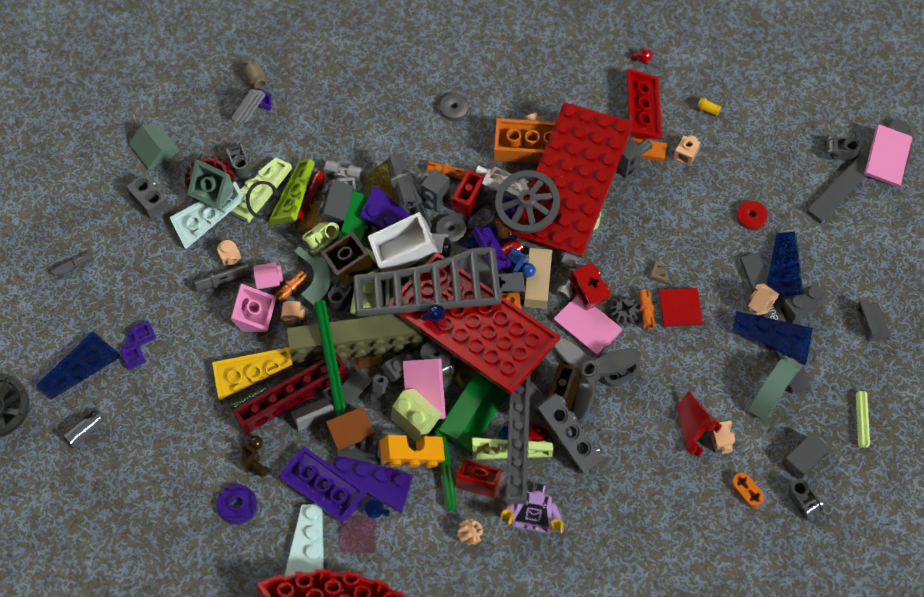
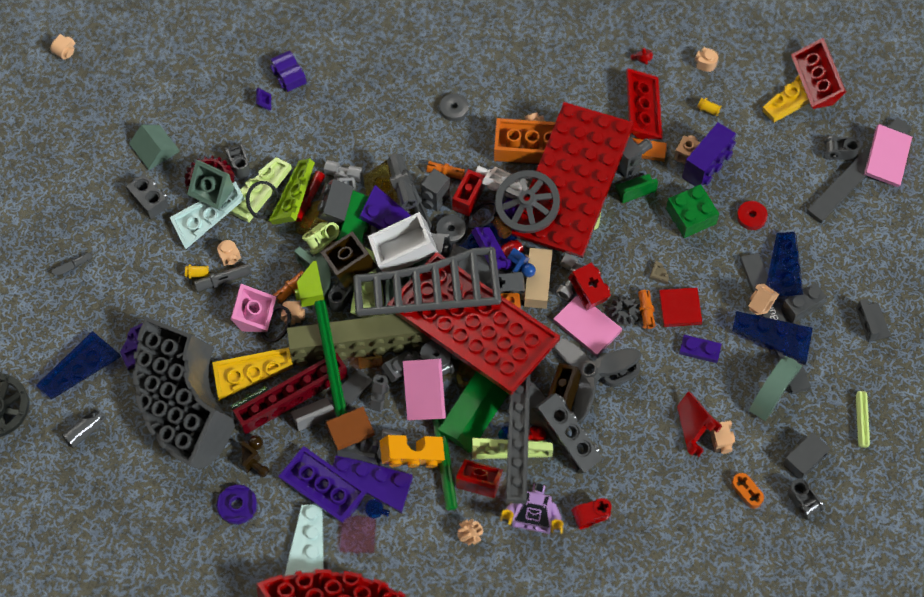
light grey tile [232,90,266,123] -> none
dark tan brick [243,63,267,89] -> none
bright pink brick [254,262,283,290] -> none
yellowish green slope [391,389,442,442] -> none
clear blue piece [421,305,446,322] -> none
none -> light nougat plate [50,34,75,60]
none -> dark grey brick [133,316,237,469]
none -> yellow pin [185,264,209,279]
none -> black piece [261,306,291,343]
none -> dark purple brick [270,50,307,92]
none -> lime slope [295,261,324,307]
none -> red piece [571,498,612,530]
none -> green panel [615,174,658,203]
none -> green brick [666,184,719,238]
none -> dark purple plate [679,335,722,363]
none -> dark purple piece [682,122,736,187]
none -> light nougat plate [695,47,718,72]
none -> yellow wing [763,75,810,123]
none -> red slope [791,38,846,109]

